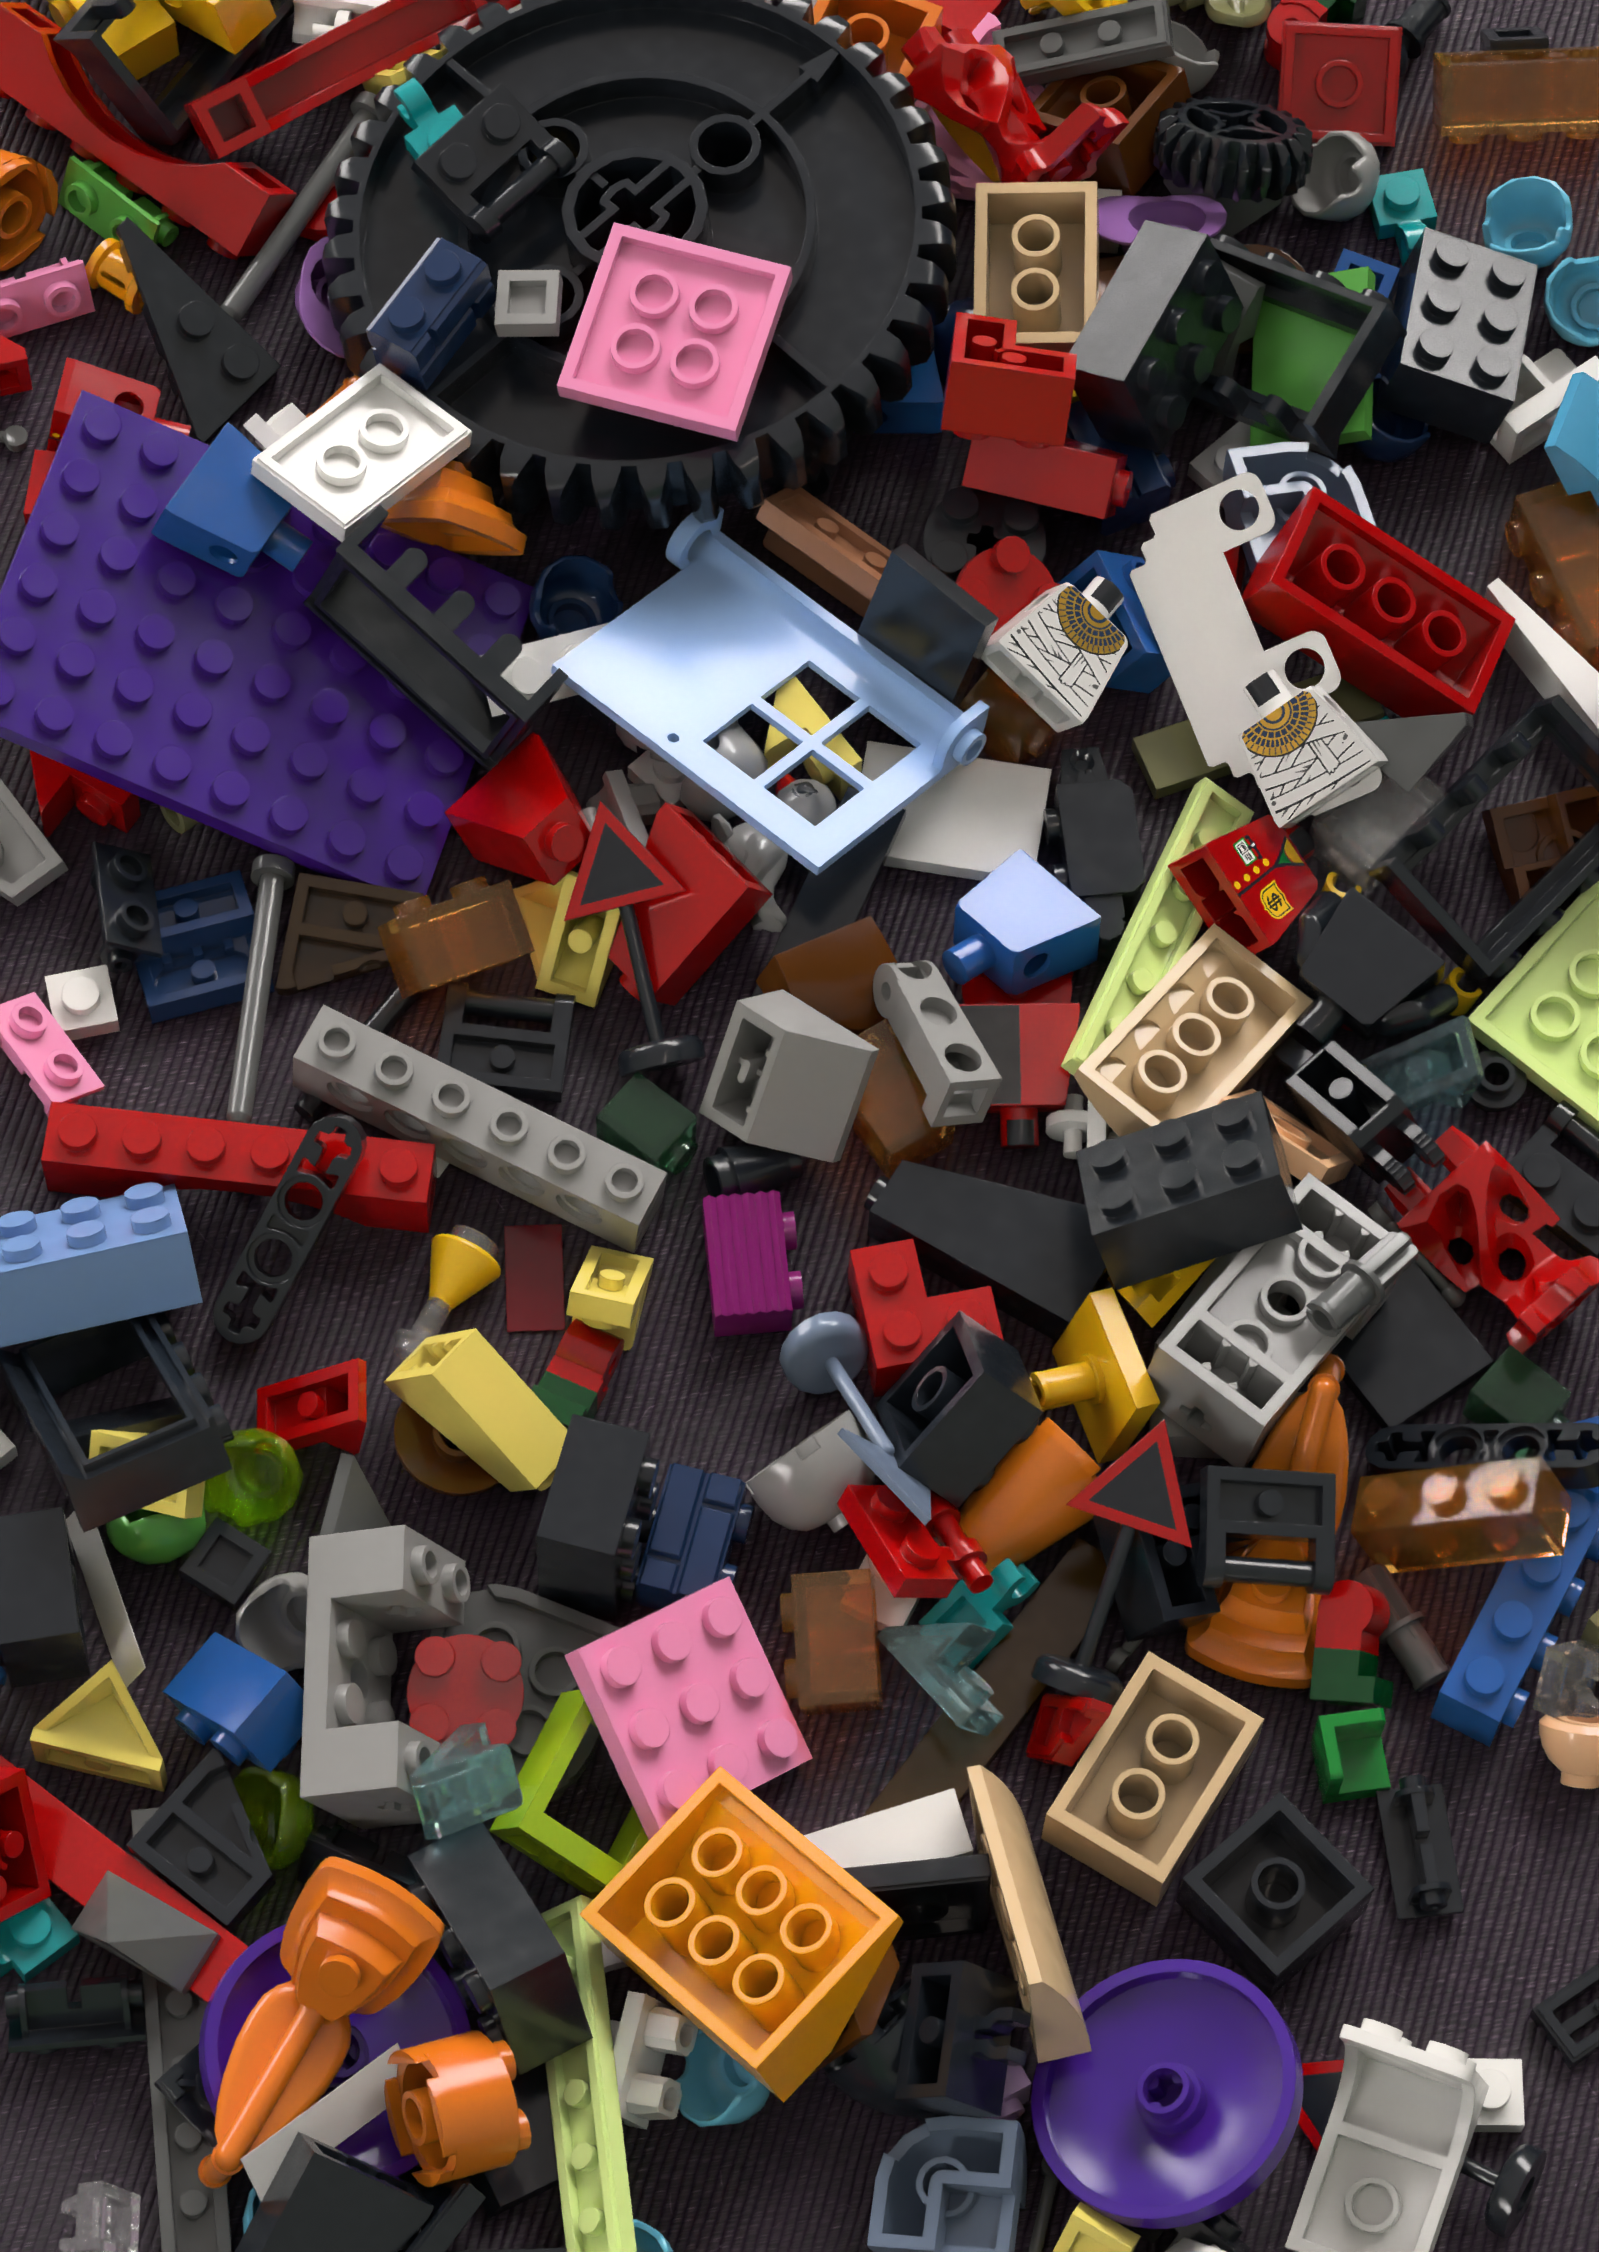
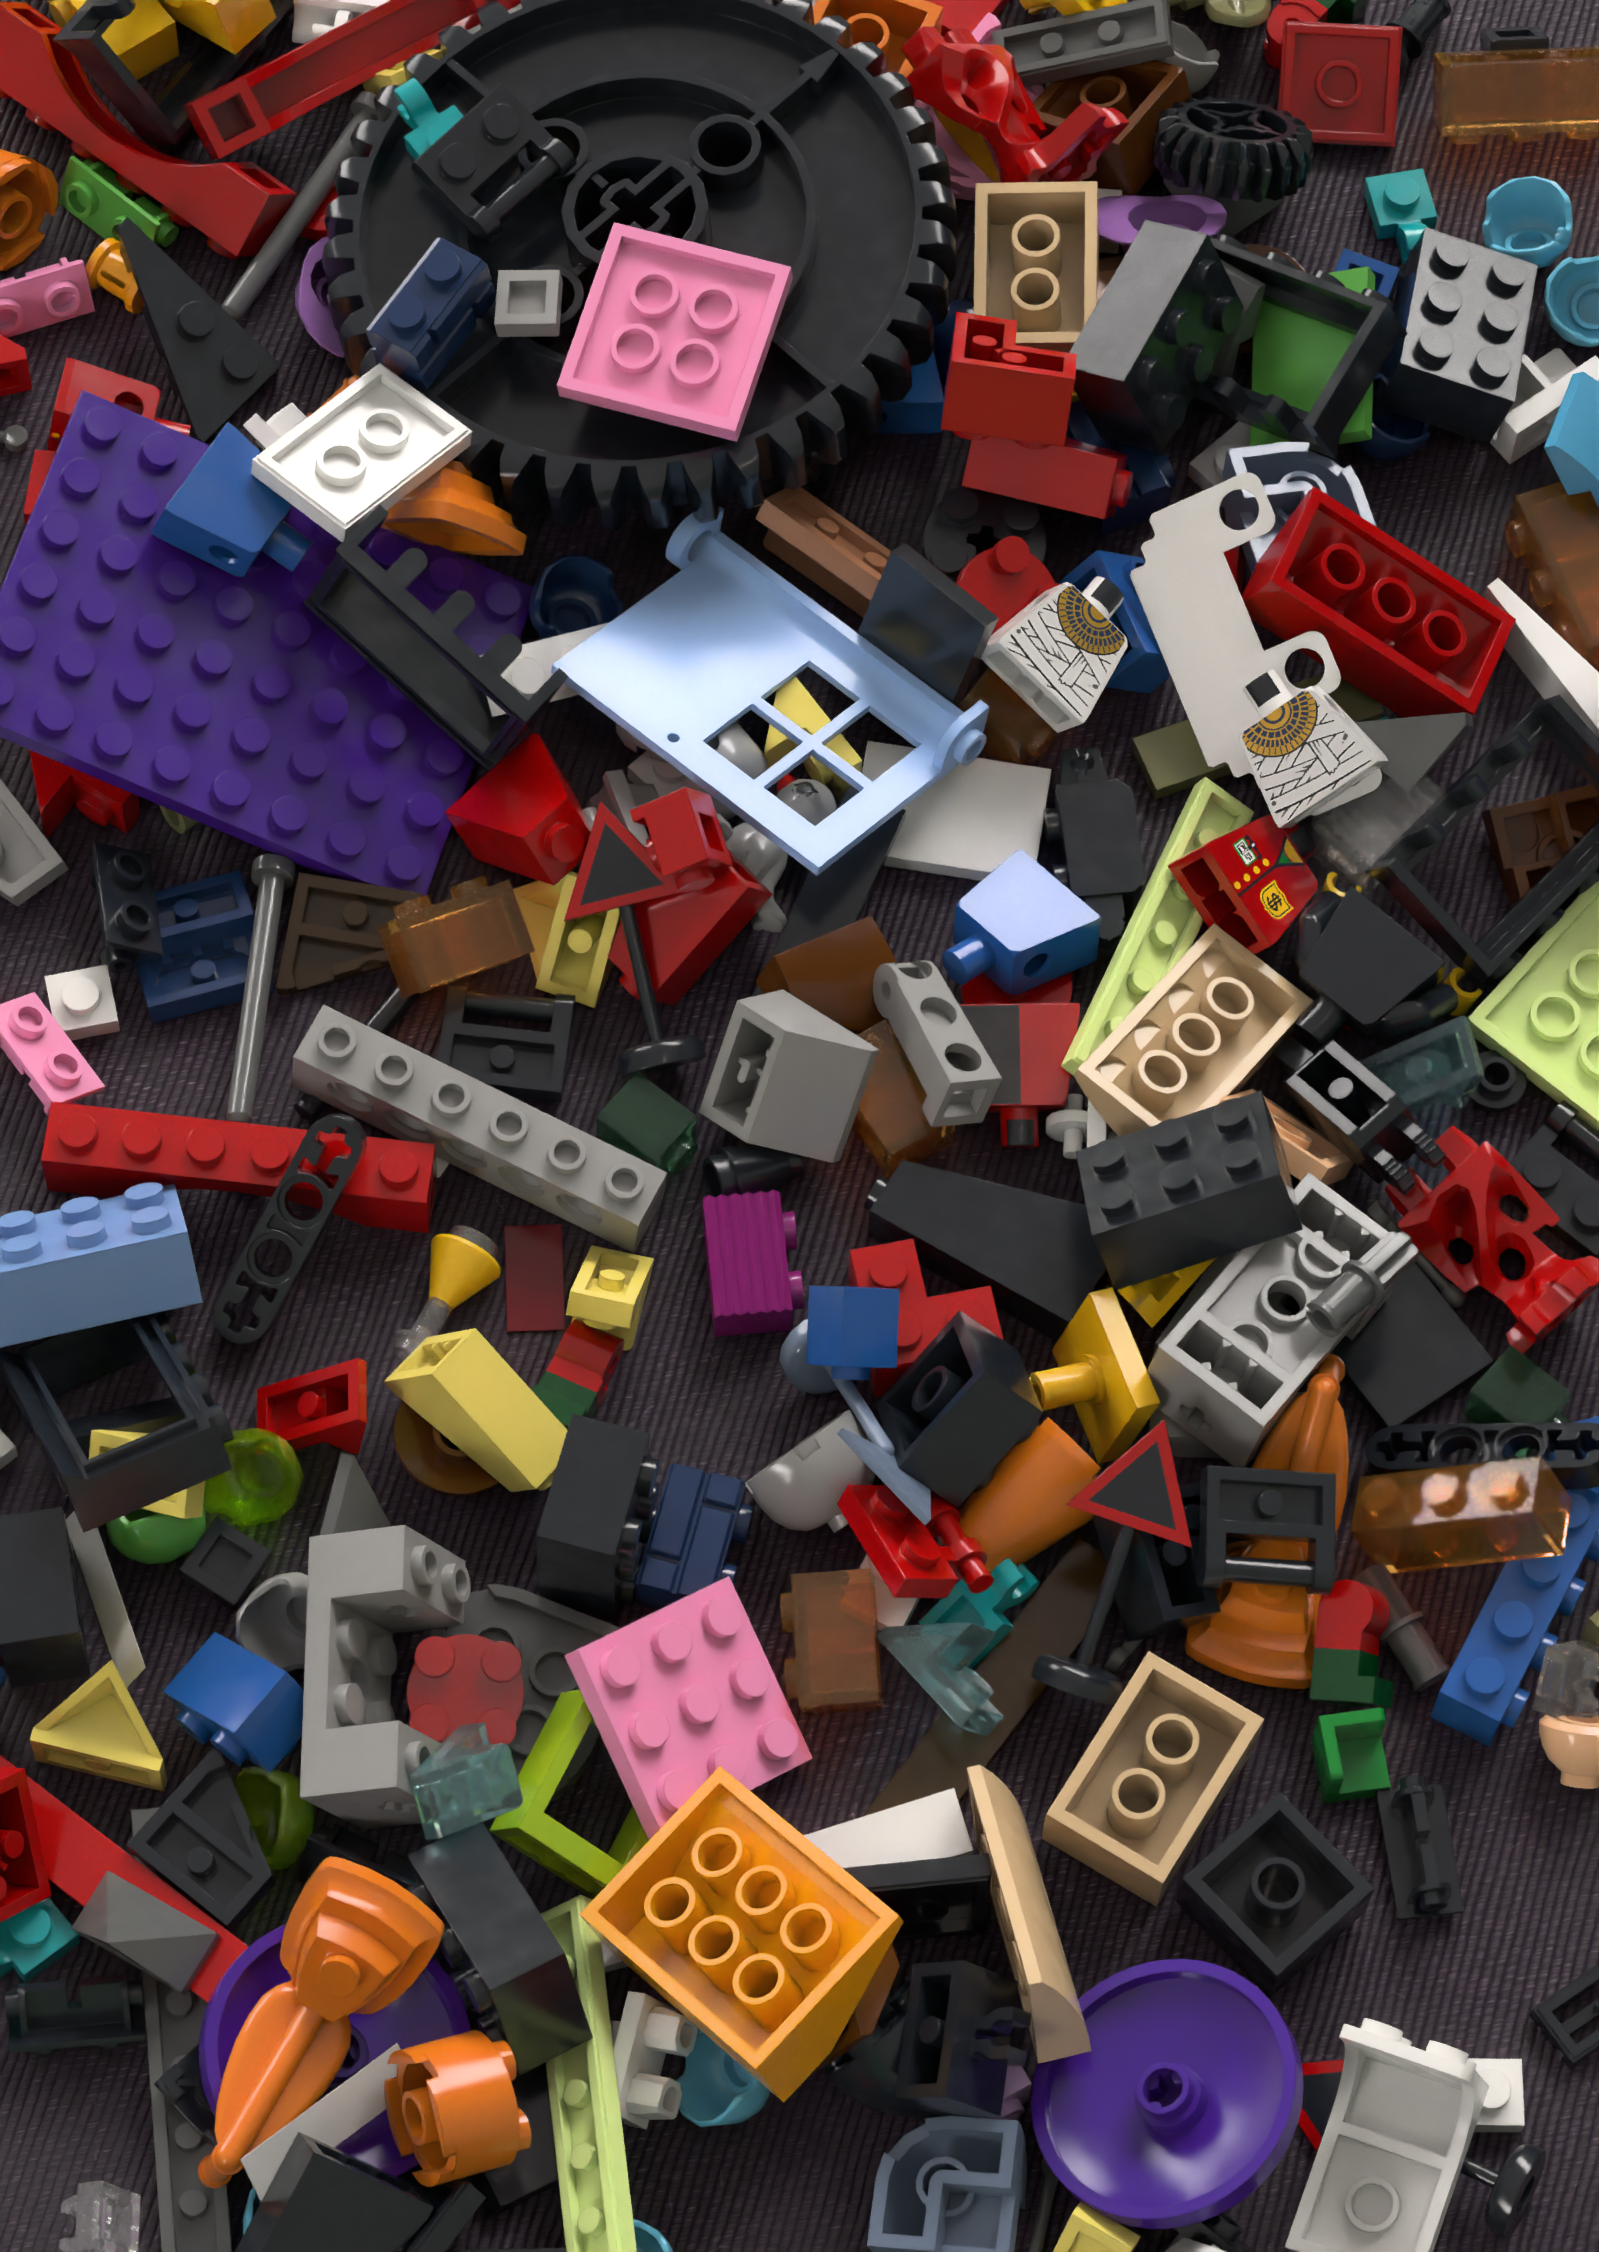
red tile [1026,1693,1113,1767] -> none
light grey hair [1291,131,1380,222] -> none
none -> red brick [630,786,733,893]
none -> blue brick [806,1285,900,1380]

